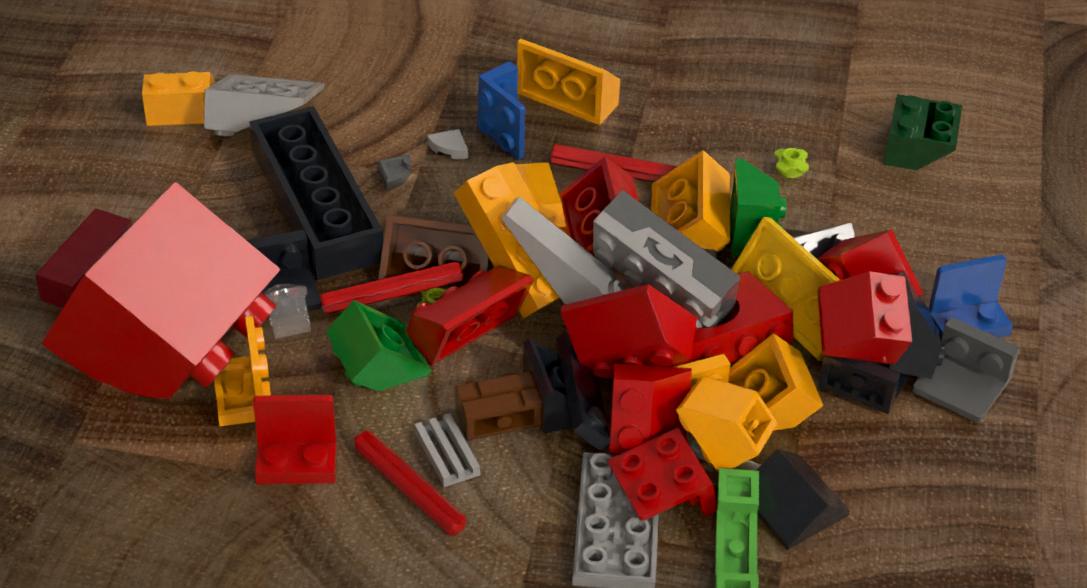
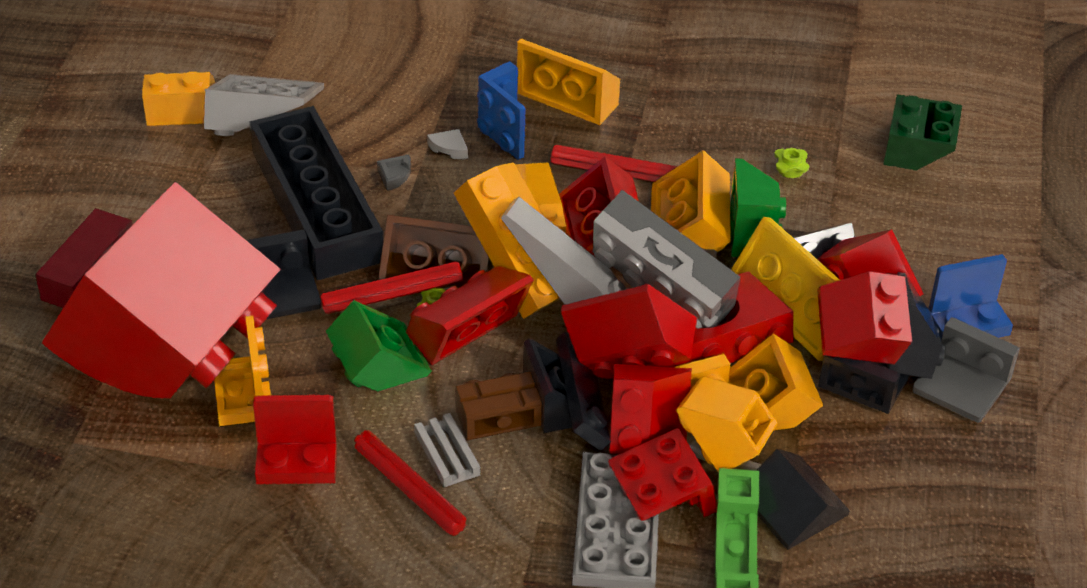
clear tile [263,284,311,339] -> none

